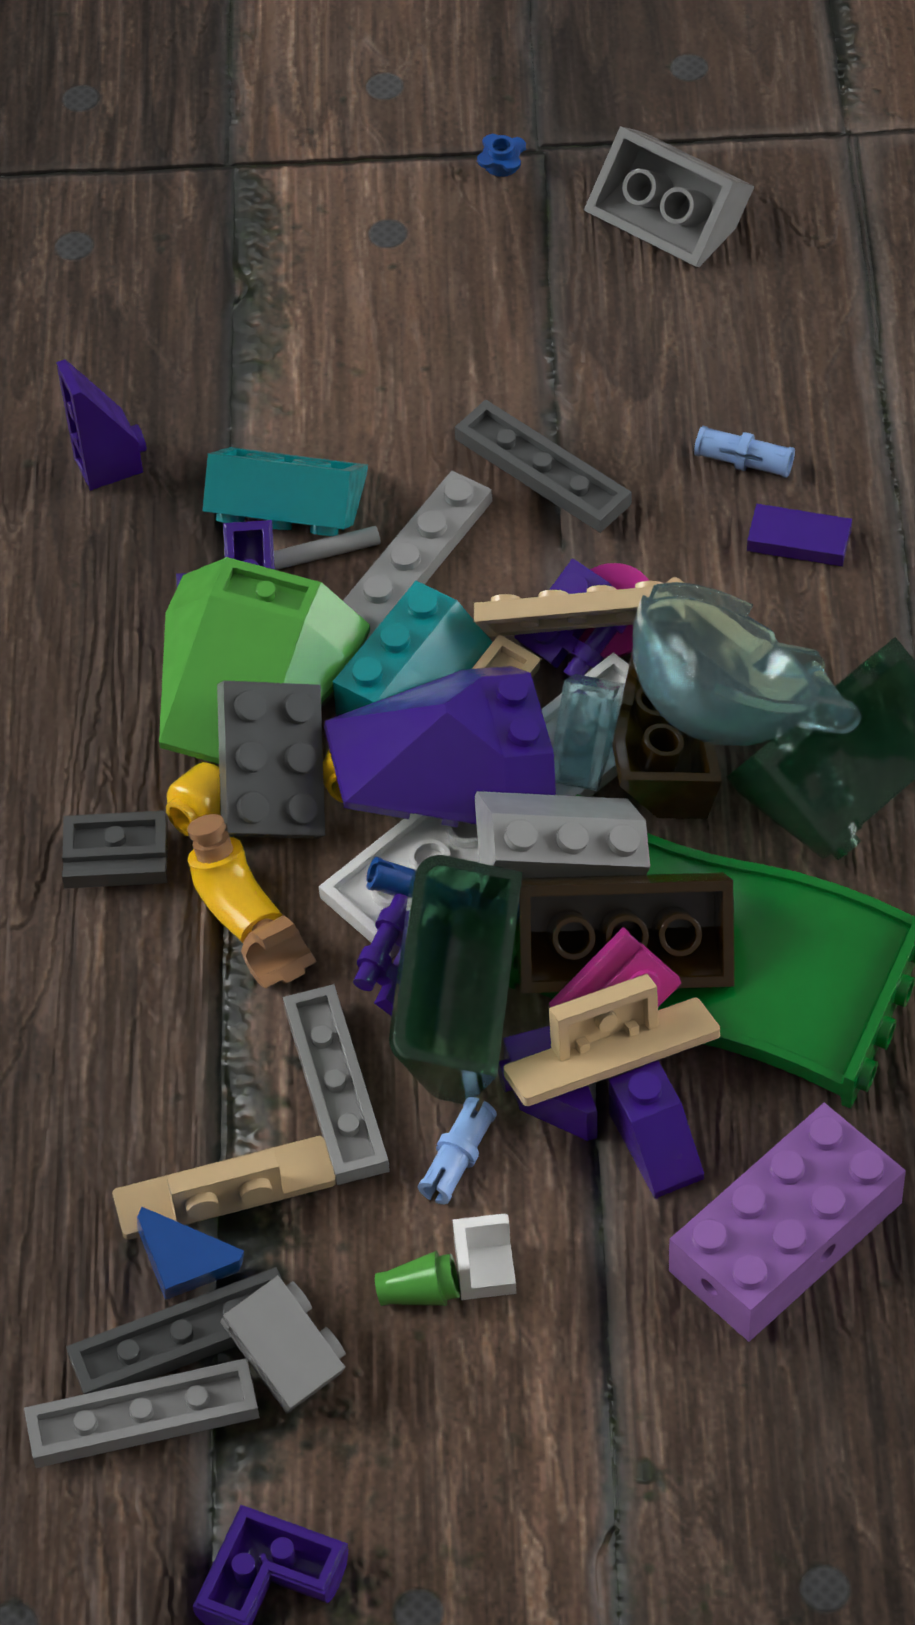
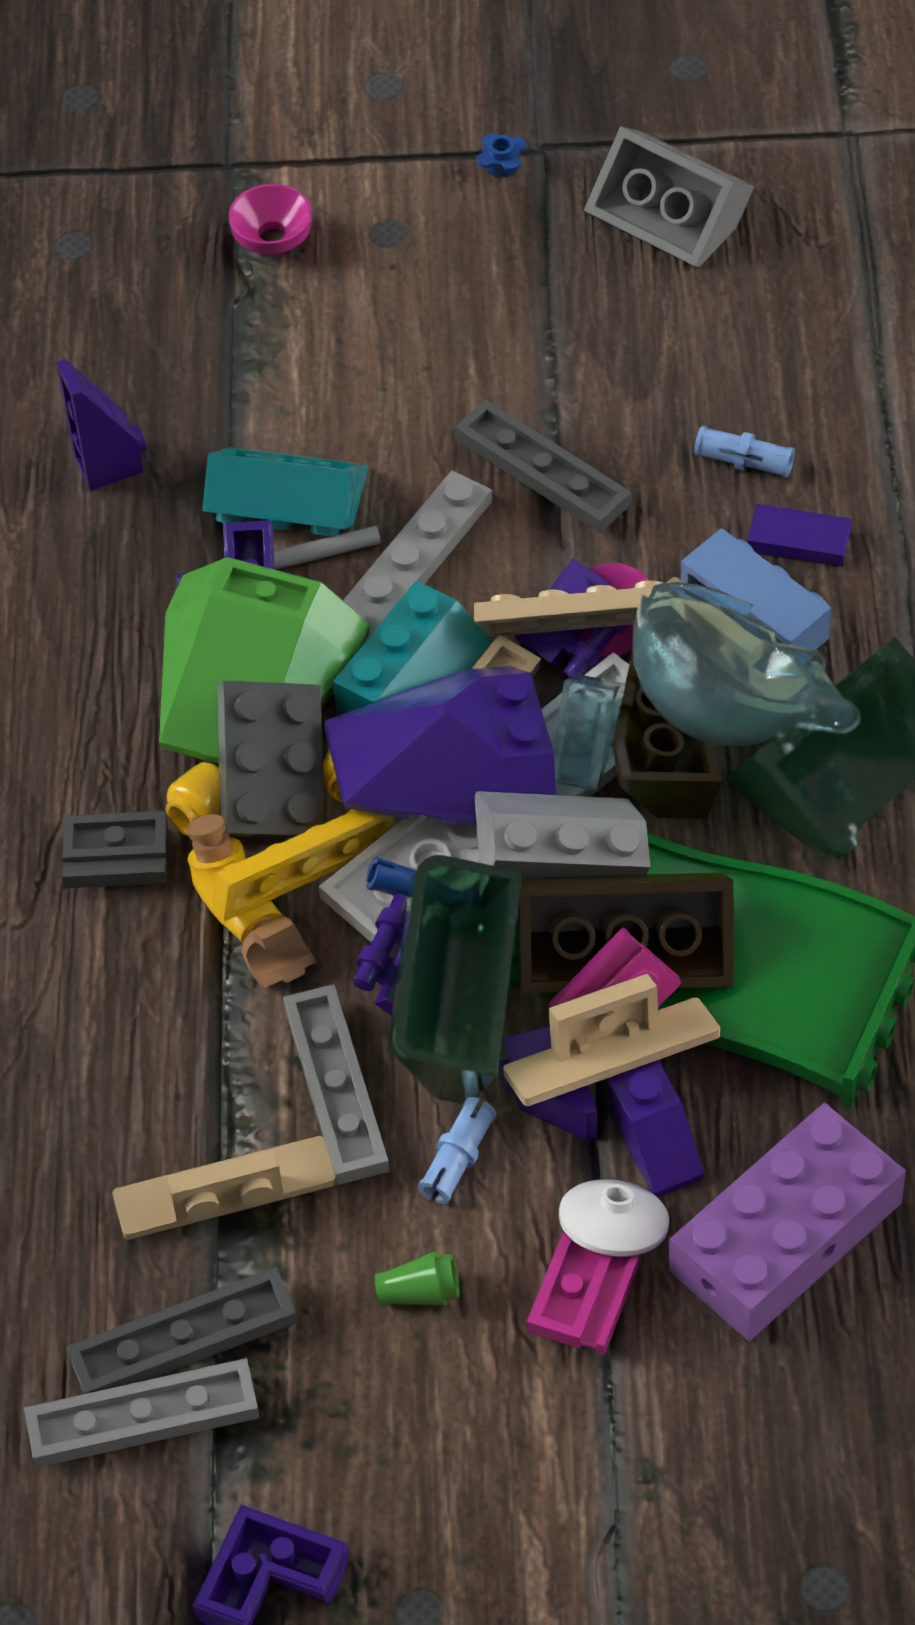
blue slope [137,1207,244,1300] -> none
light grey brick [220,1275,346,1414] -> none
white panel [453,1214,516,1300] -> none
none -> yellow plate [211,809,394,922]
none -> dark pink piece [229,184,312,256]
none -> dark pink plate [527,1230,641,1356]
none -> white dish [559,1179,669,1257]
none -> medium blue brick [681,528,831,666]

